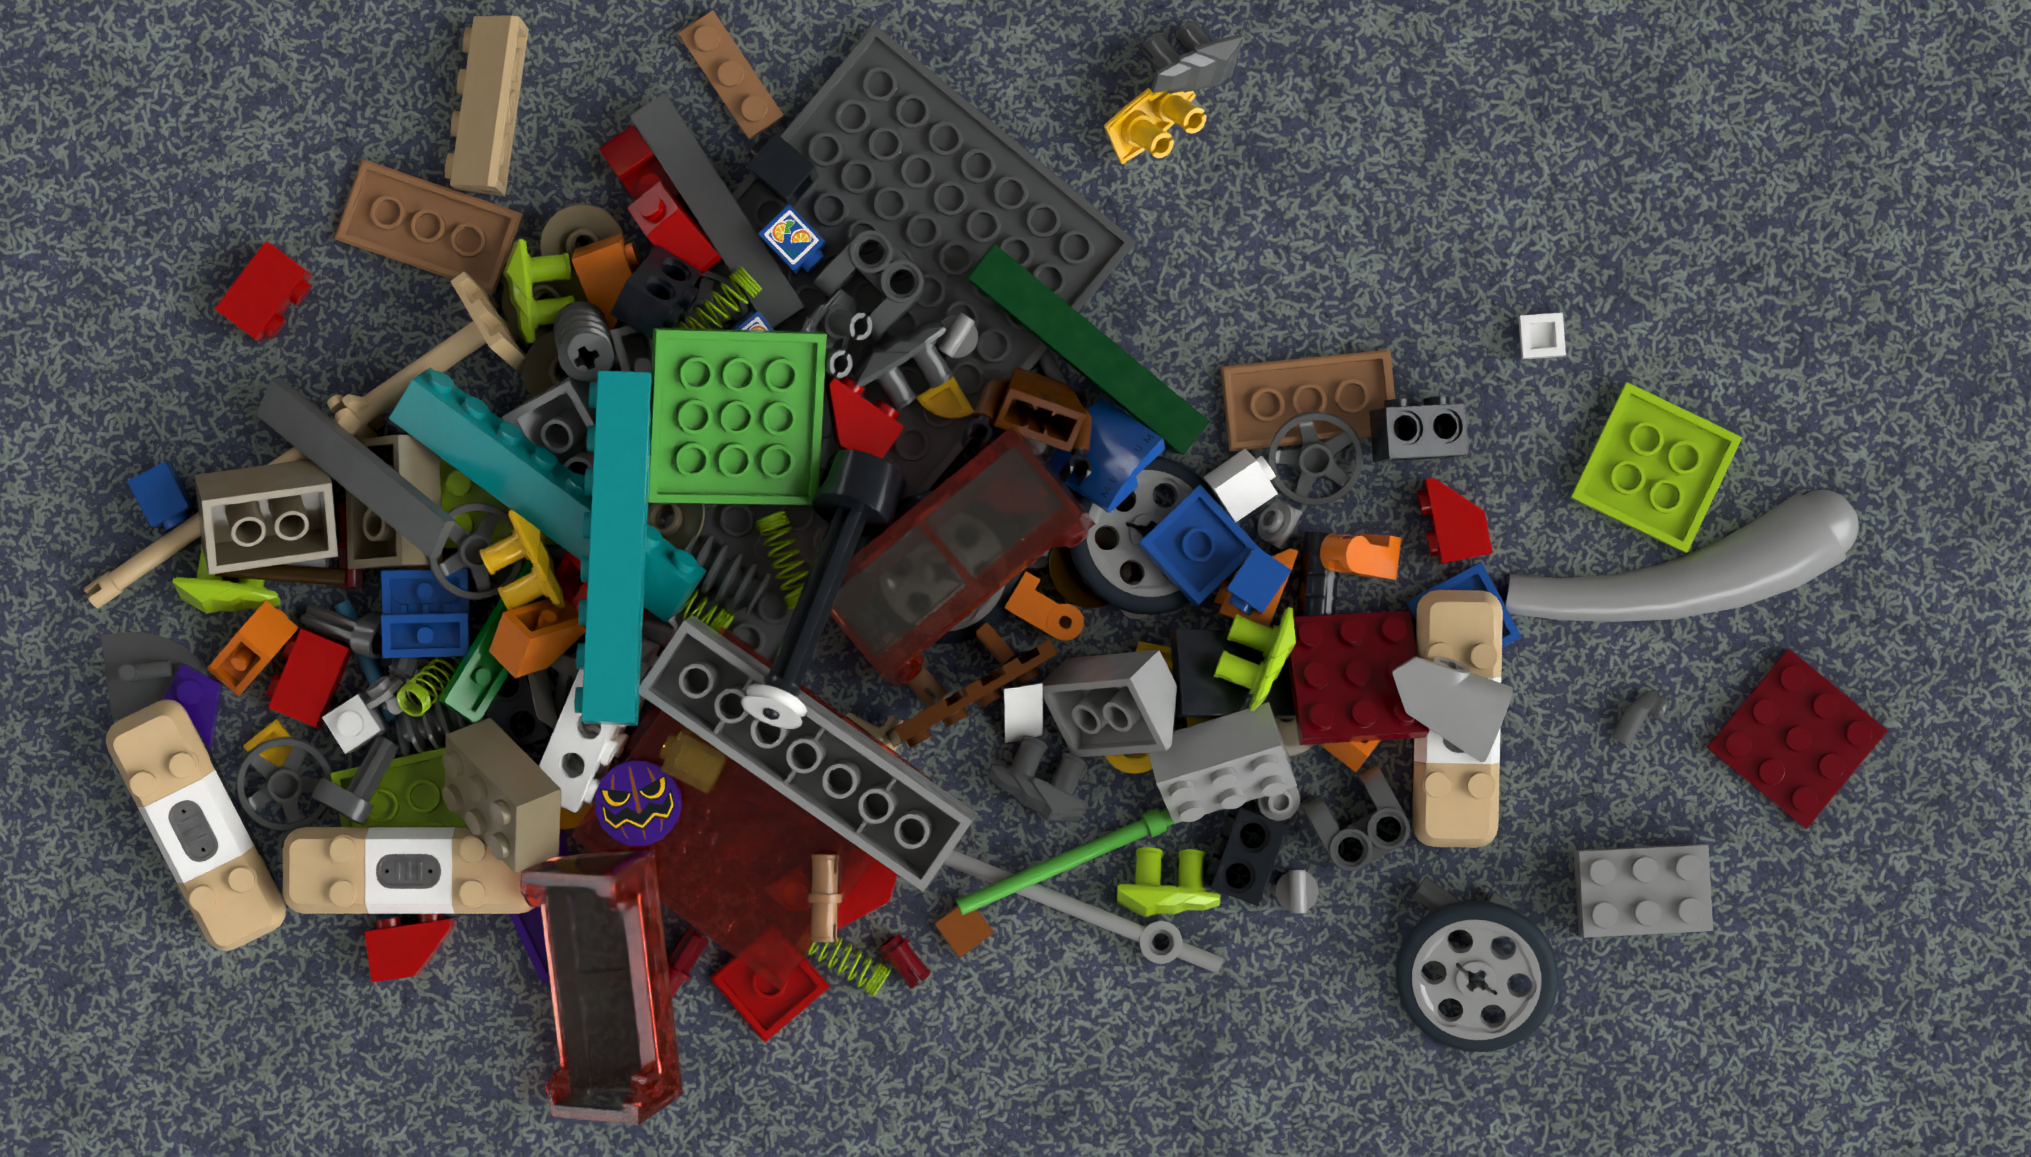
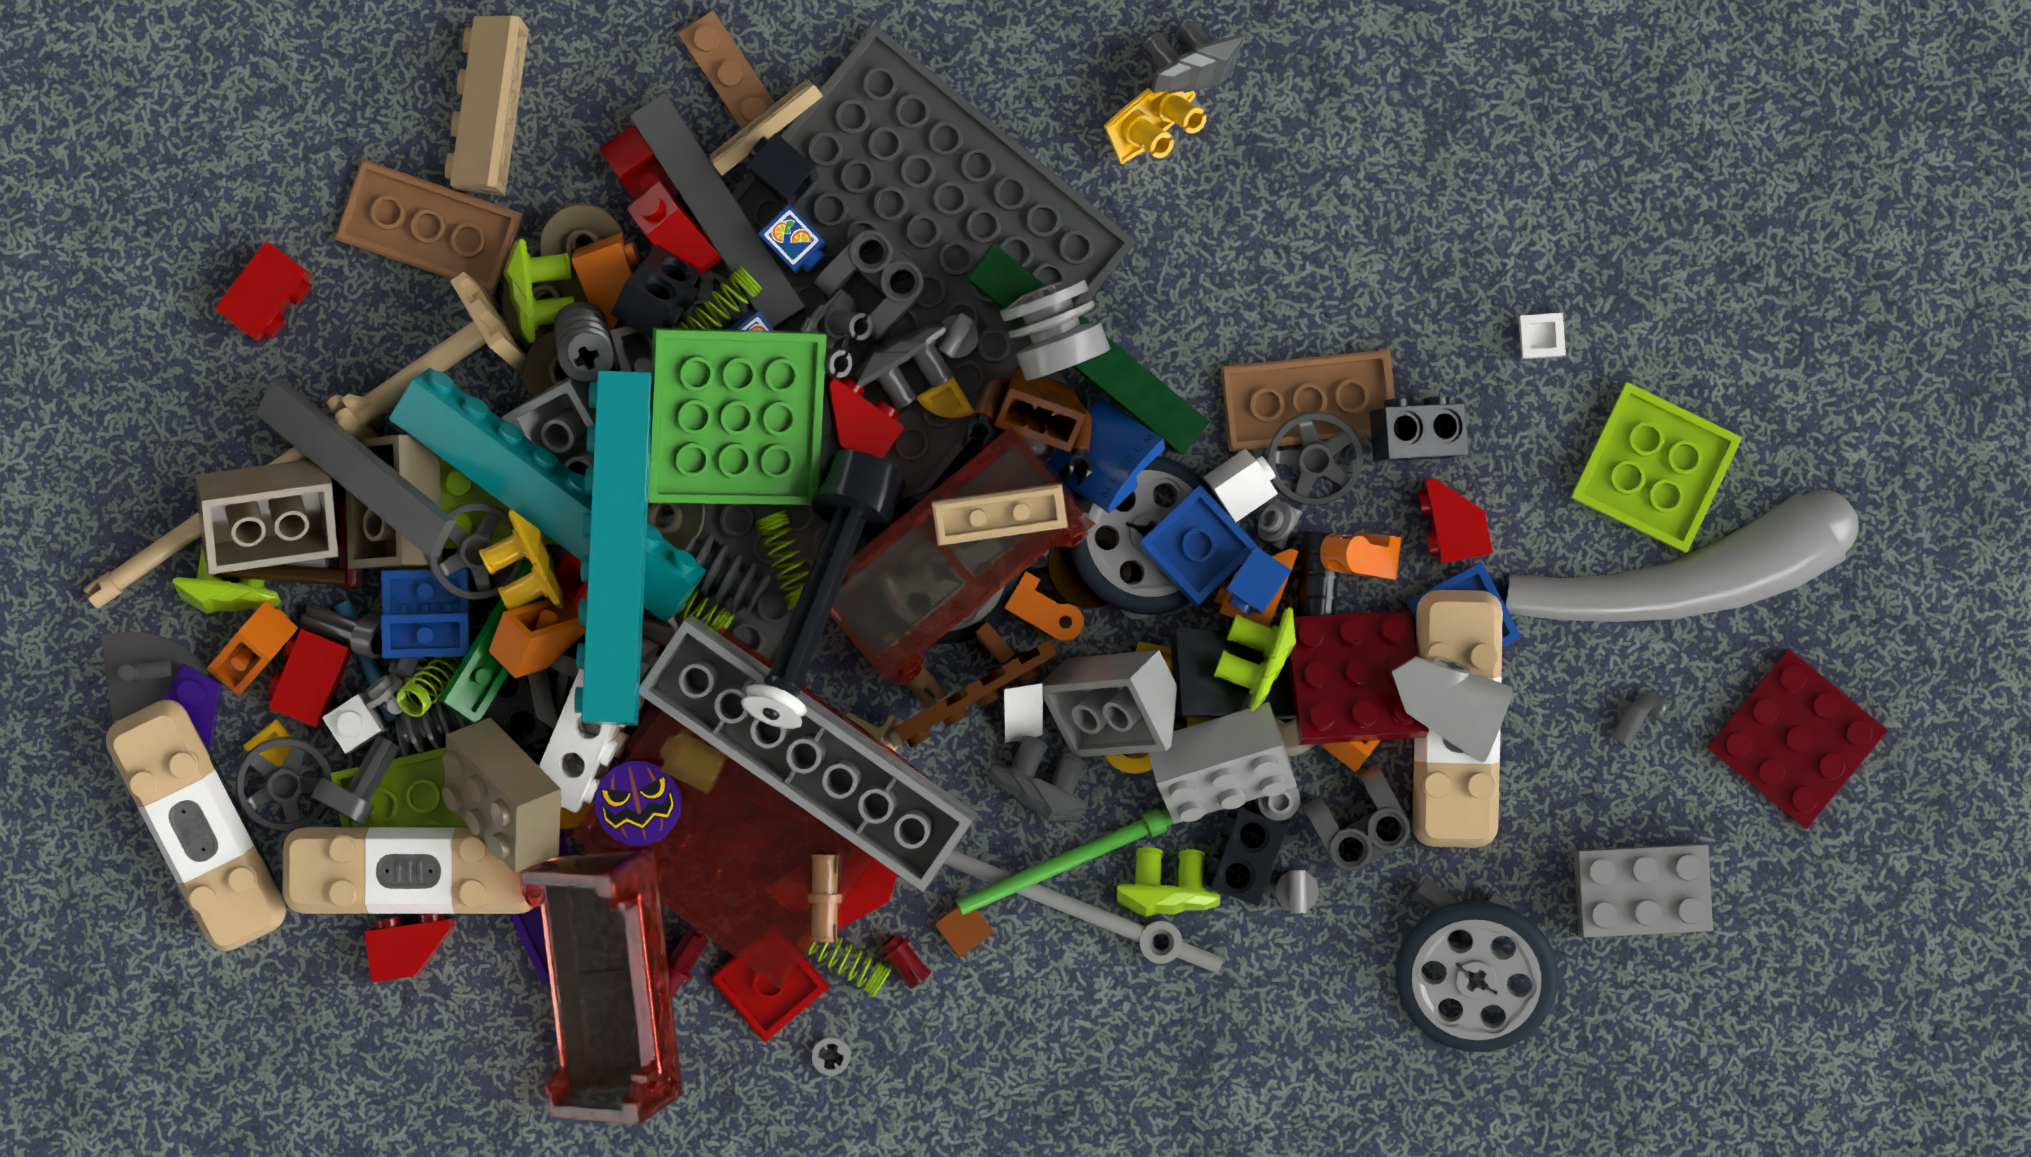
blue brick [127,461,196,531] -> none
none -> tan tile [709,79,823,175]
none -> light grey bush [812,1036,851,1076]
none -> tan tile [932,483,1068,546]
none -> light grey wheel [1000,279,1111,381]

